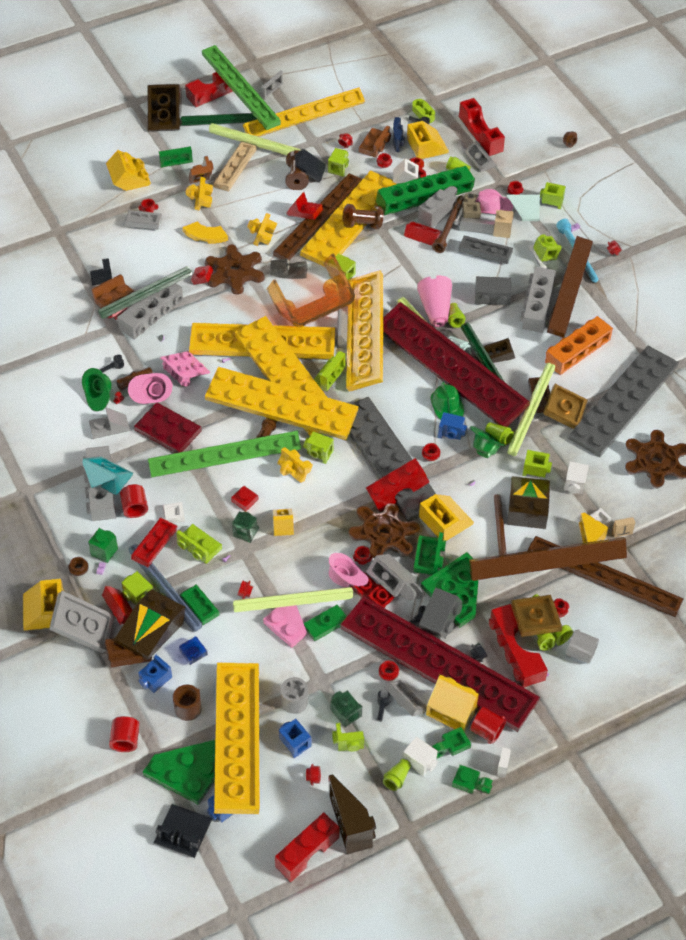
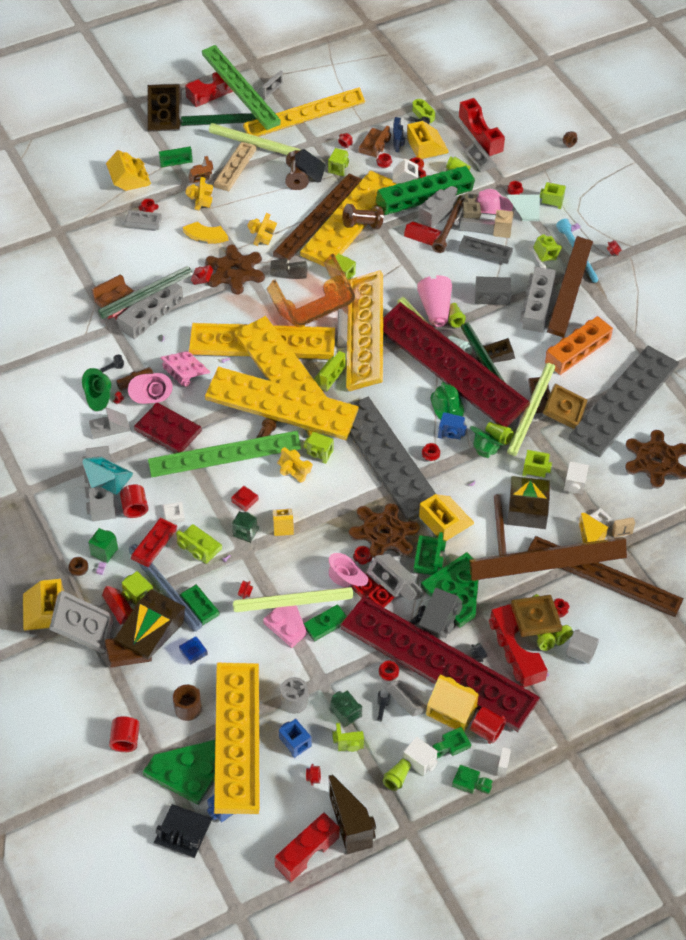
black panel [90,258,112,286] -> none
blue brick [138,654,172,693] -> none
red slope [286,192,323,220] -> none
red arch [366,458,430,512] -> none

